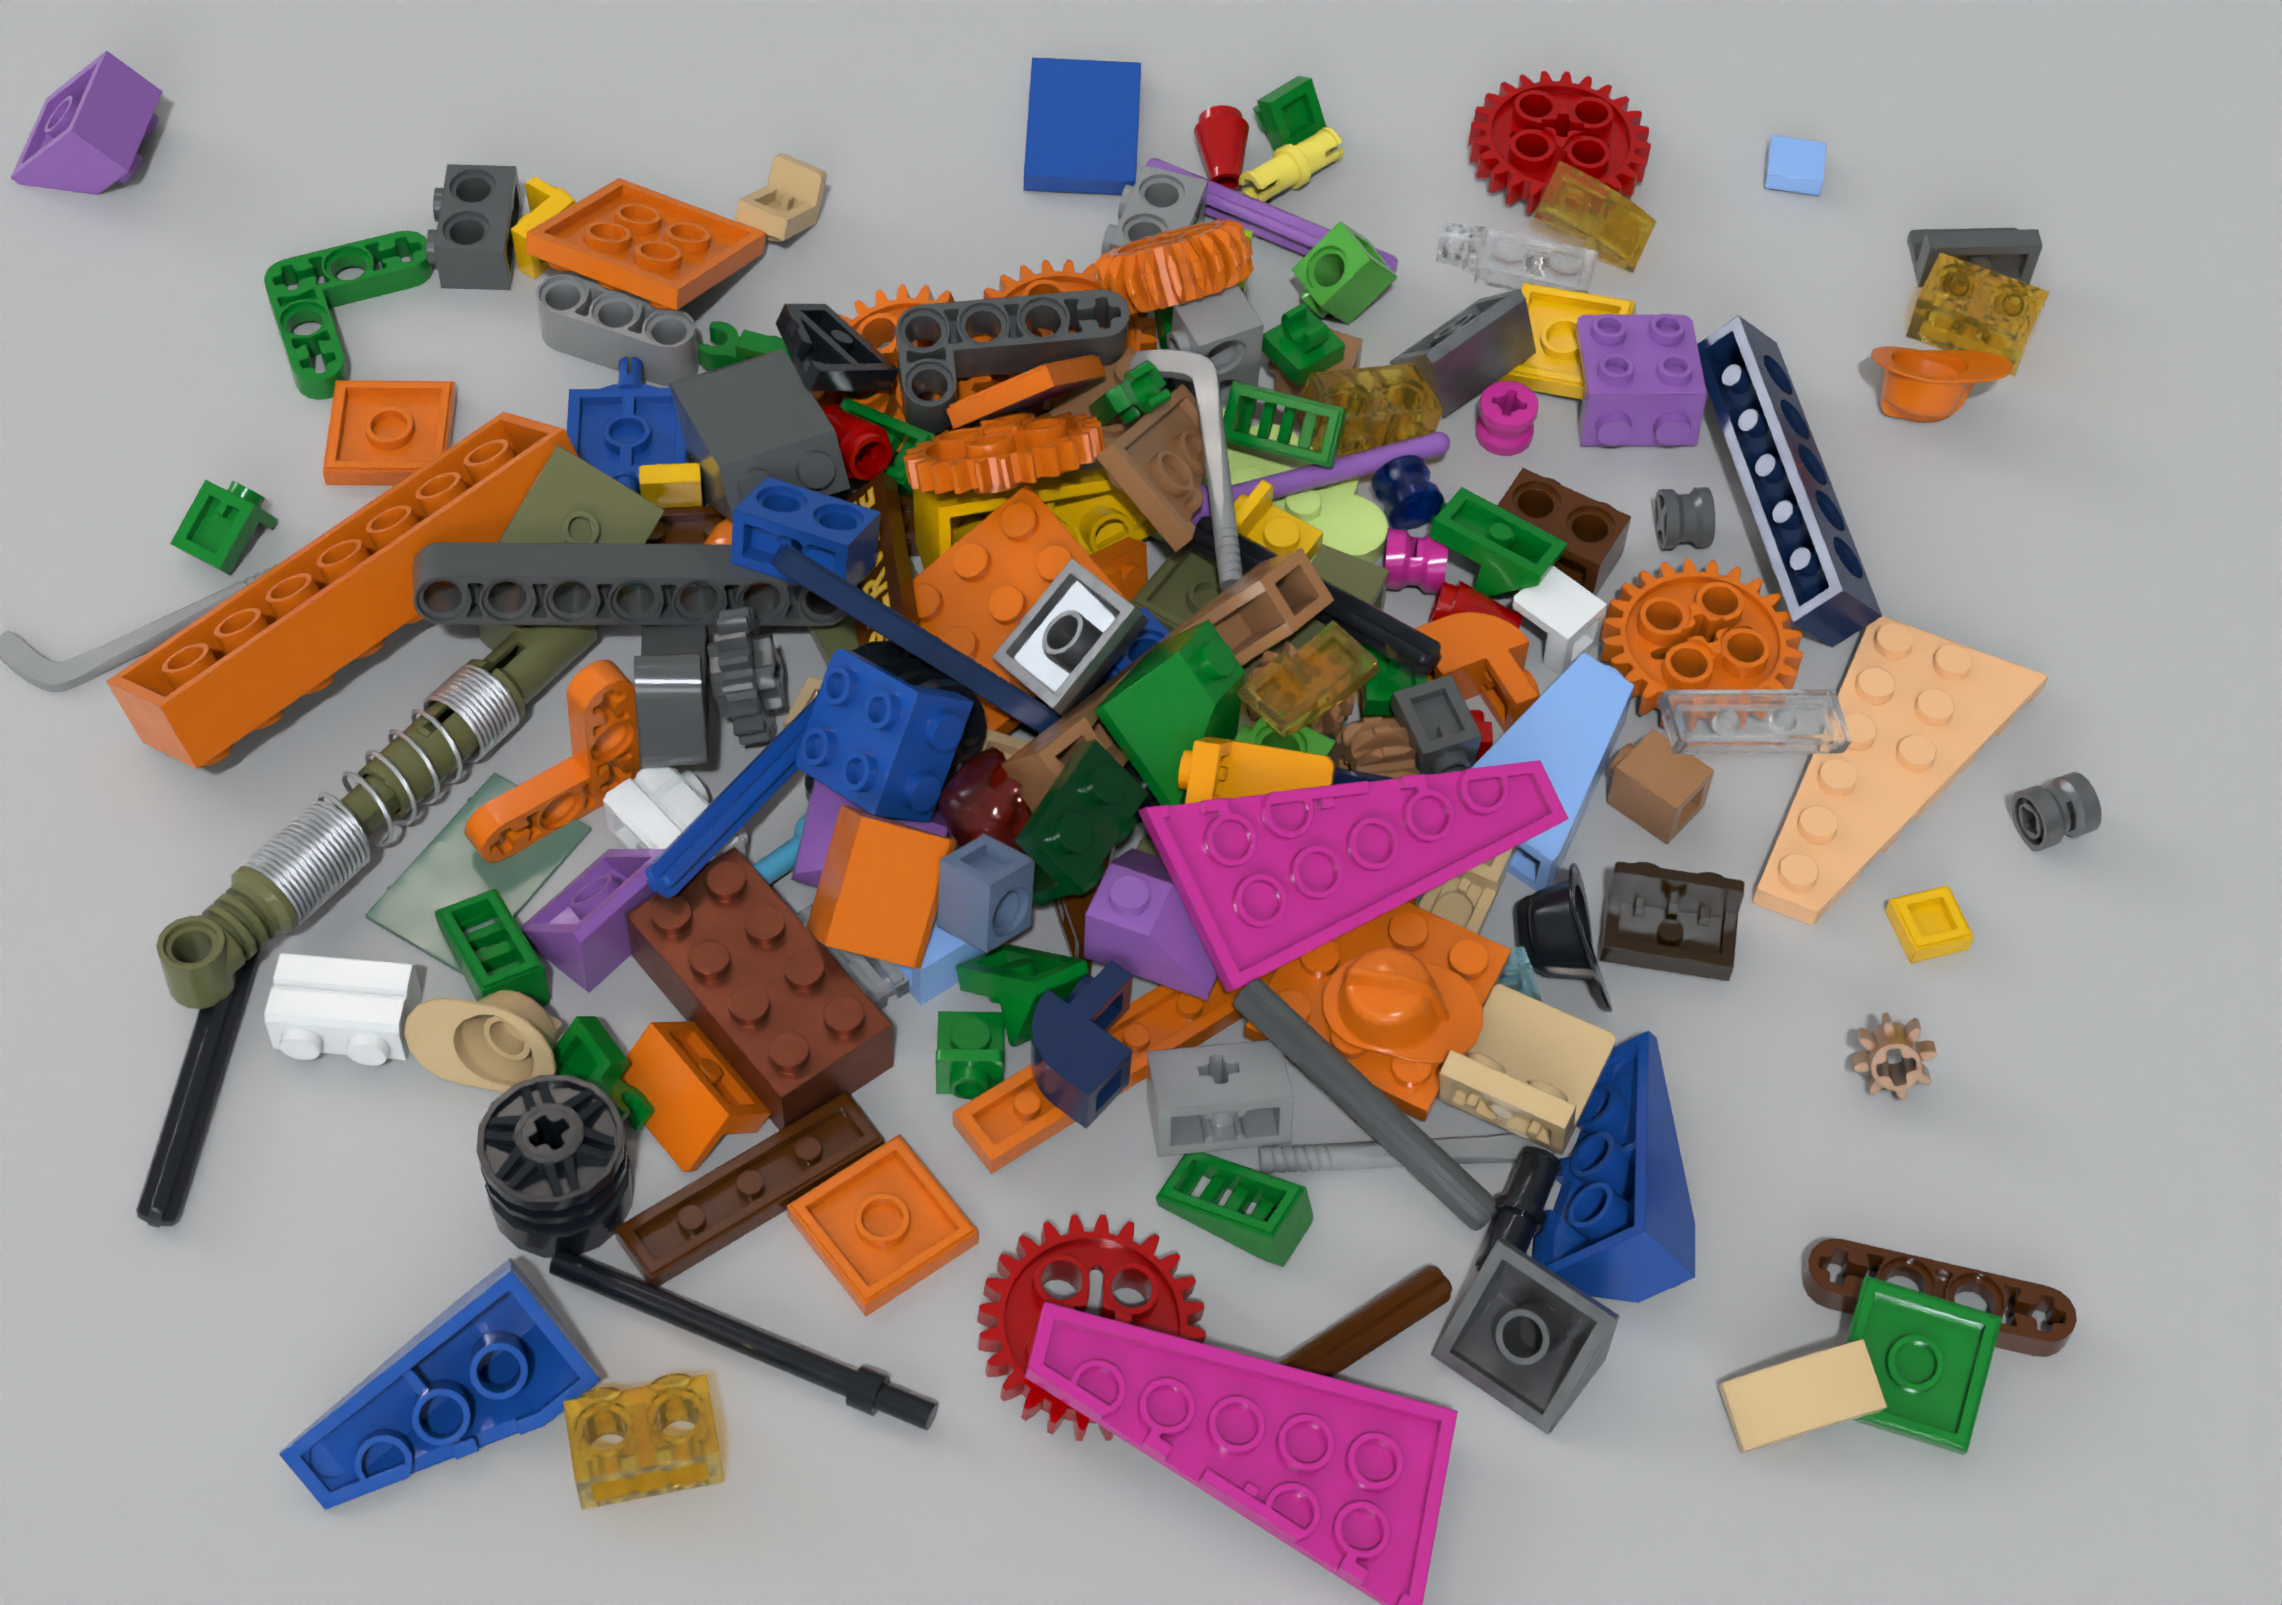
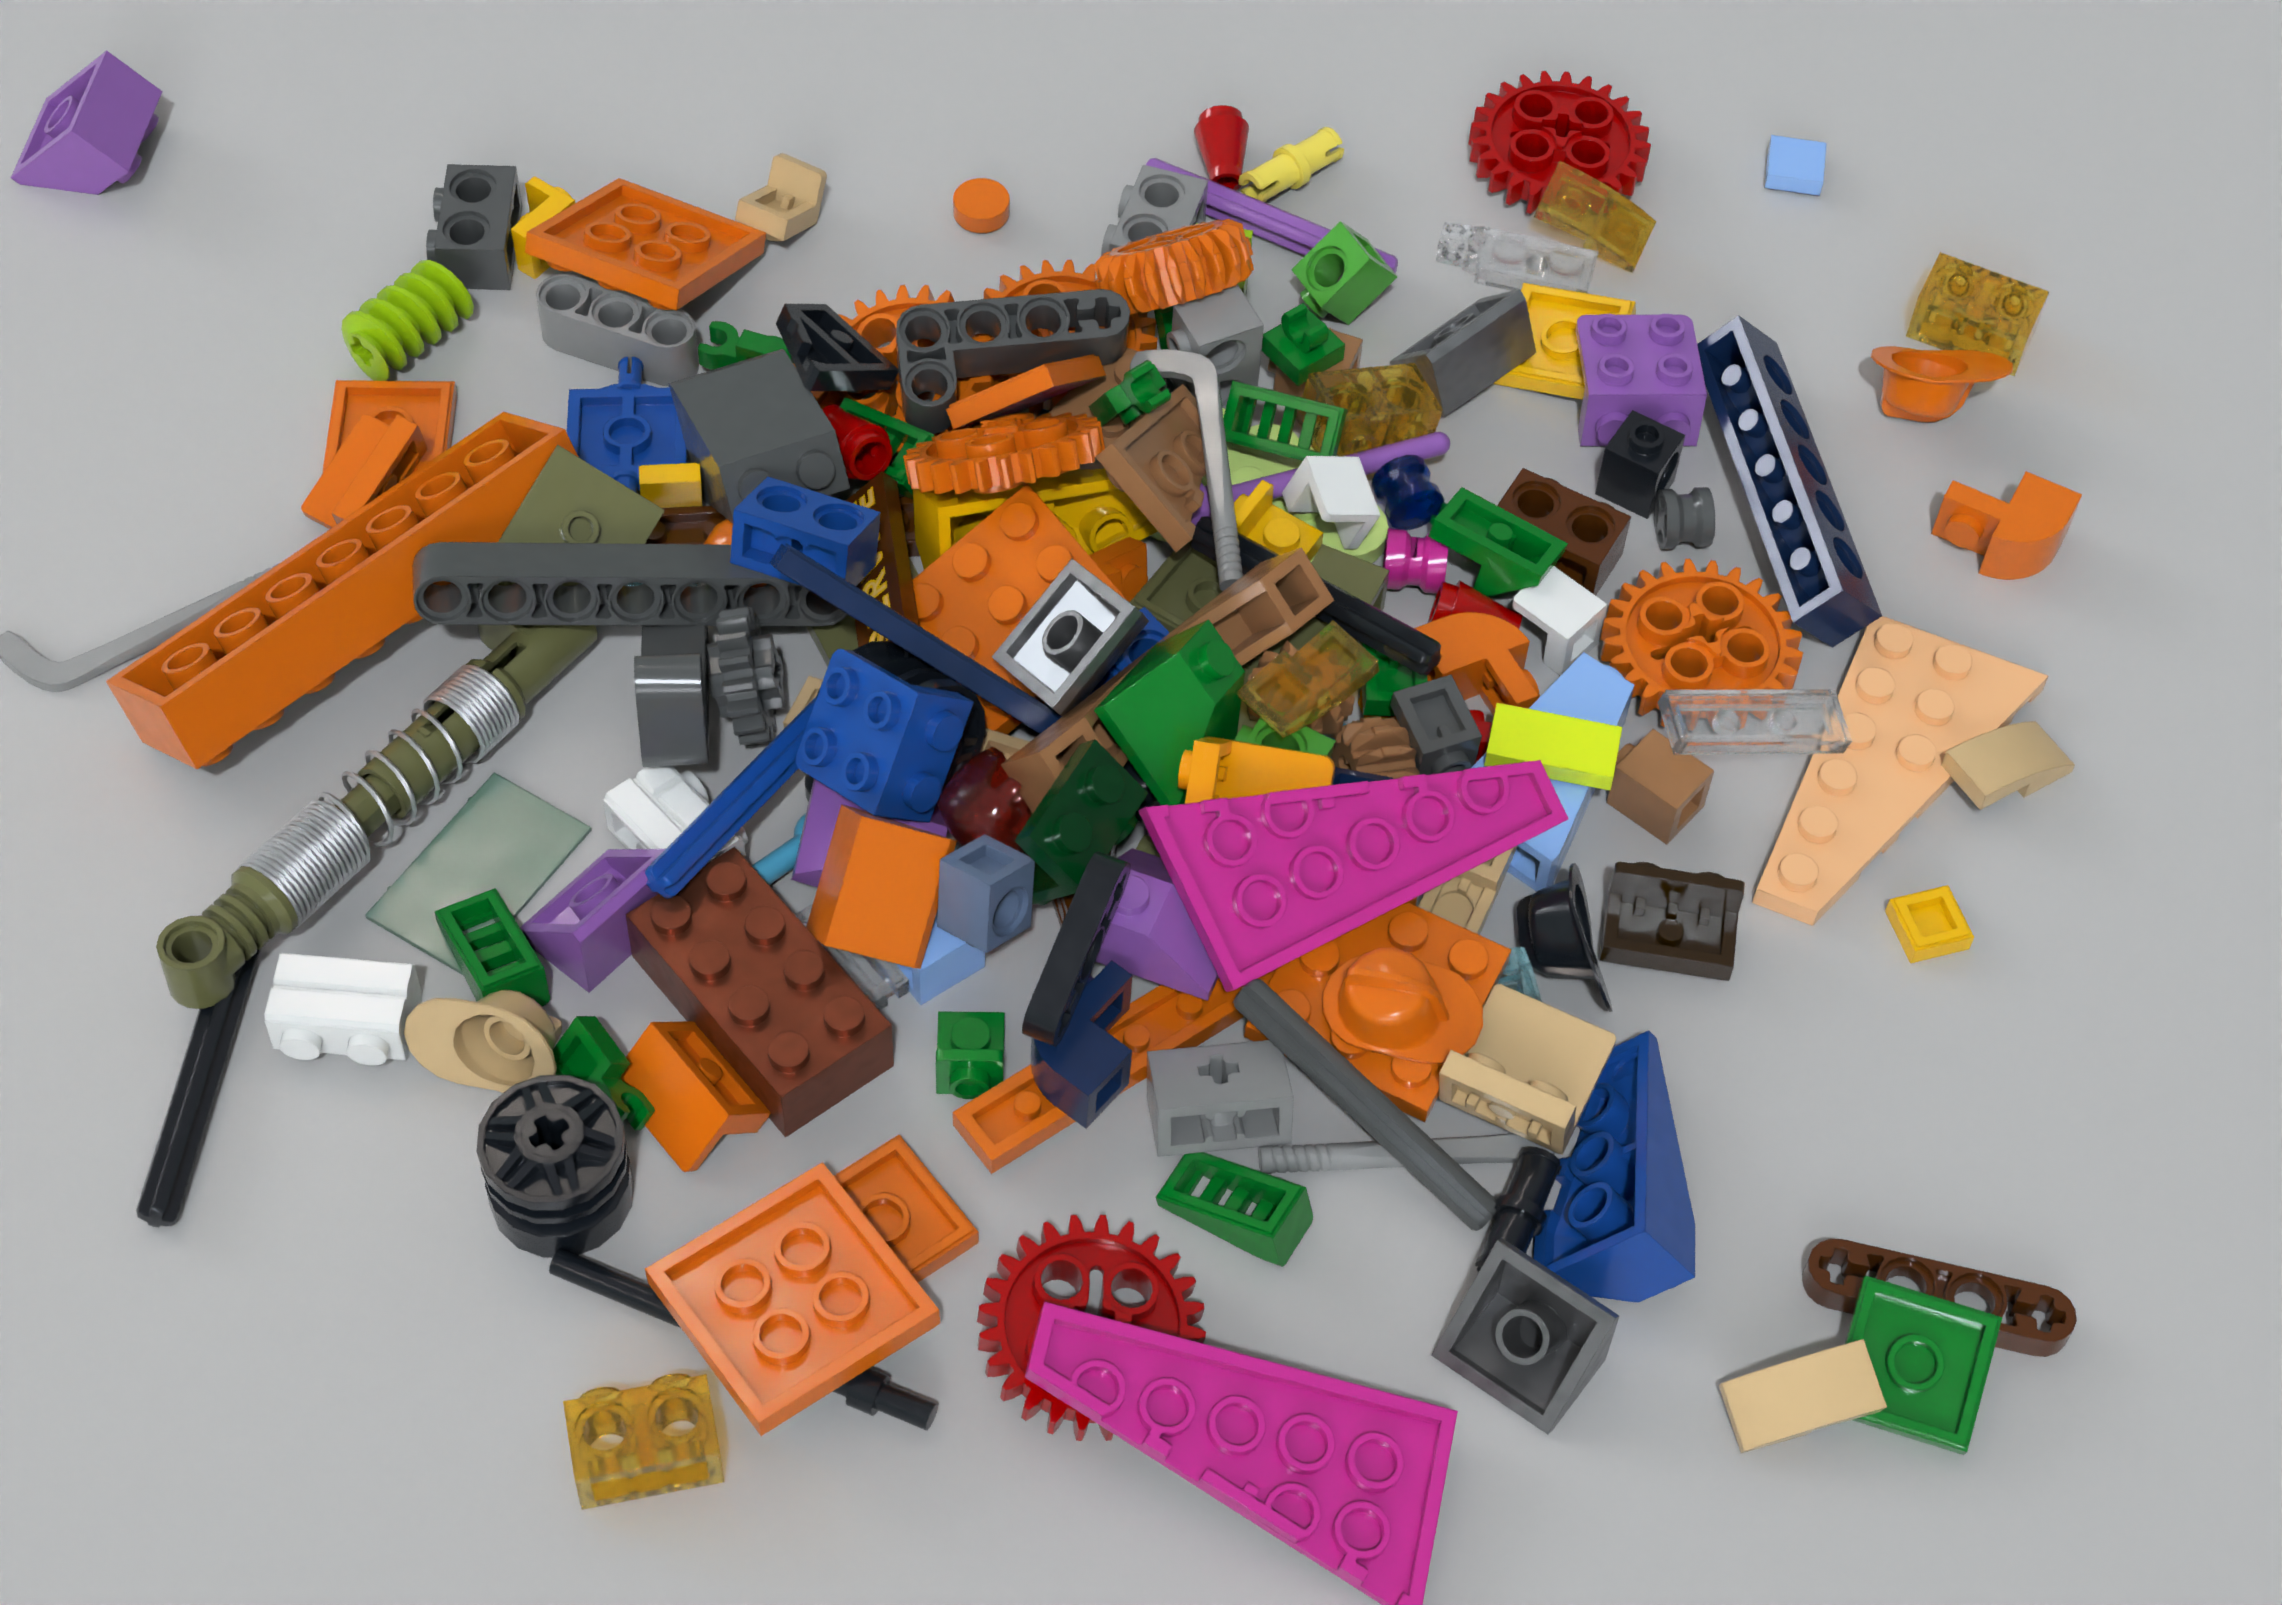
green bracket [170,479,278,575] -> none
green beam [264,230,434,400] -> none
blue wedge [279,1258,601,1510] -> none
orange beam [464,659,640,863] -> none
reddish brown tile [614,1091,884,1287] -> none
green slope [955,944,1089,1047] -> none
blue tile [1023,57,1141,195] -> none
green tile [1253,76,1327,151] -> none
reddish brown axle [1278,1265,1453,1378] -> none
dark pink wheel [1475,381,1538,456] -> none
medium nougat gear [1851,1012,1937,1100] -> none
dark grey panel [1907,228,2043,287] -> none
flat silver wheel [2011,772,2102,851] -> none
none -> orange panel [301,414,427,529]
none -> lime piece [341,260,474,381]
none -> orange plate [645,1162,940,1436]
none -> orange tile [953,178,1010,233]
none -> black beam [1022,851,1131,1047]
none -> white panel [1282,456,1381,549]
none -> neon yellow tile [1484,703,1622,791]
none -> black brick [1595,410,1685,519]
none -> orange brick [1931,471,2082,580]
none -> tan slope [1941,721,2075,810]

